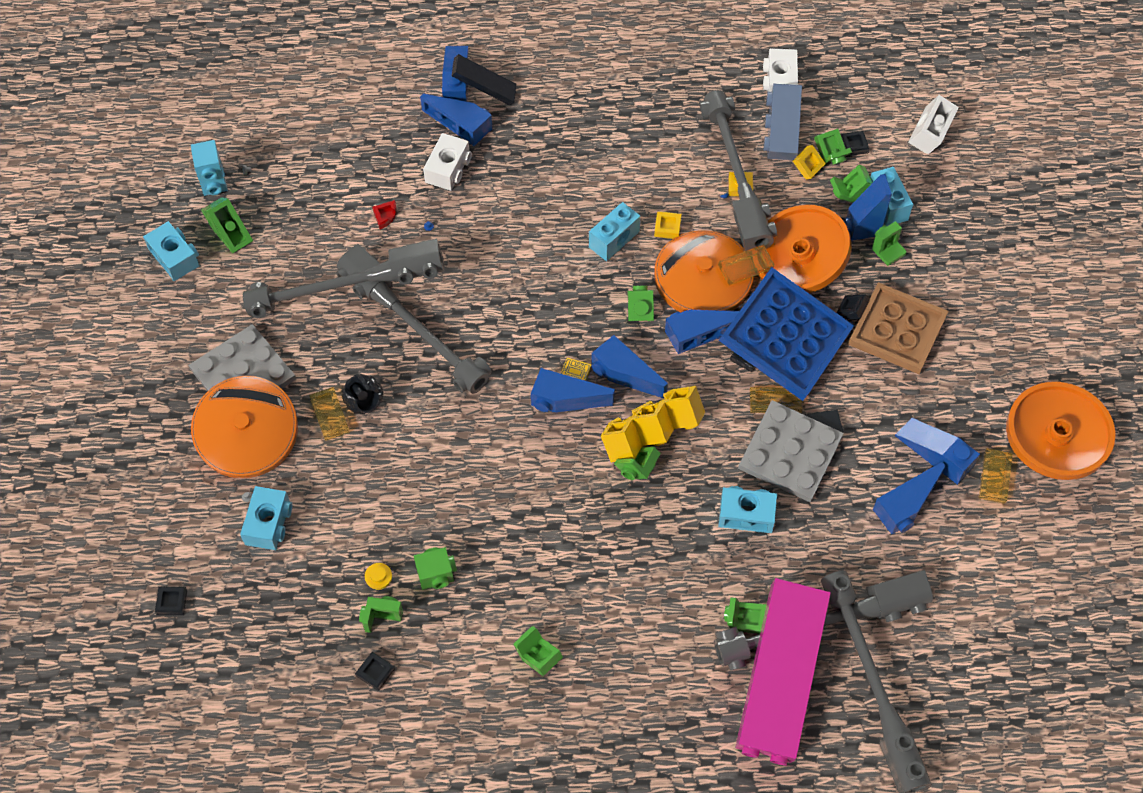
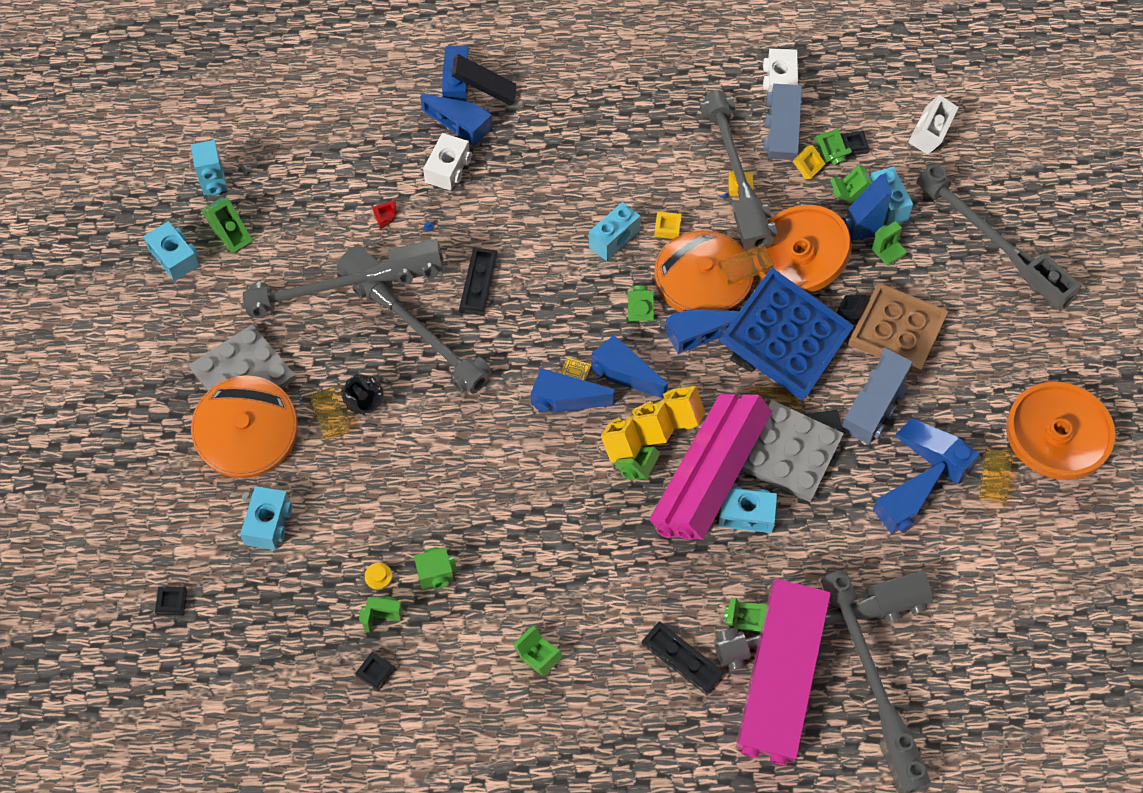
none -> black tile [459,247,498,316]
none -> black tile [641,621,725,696]
none -> dark pink brick [649,394,772,540]
none -> sand blue wedge [842,347,913,445]
none -> dark grey bar [916,165,1082,311]

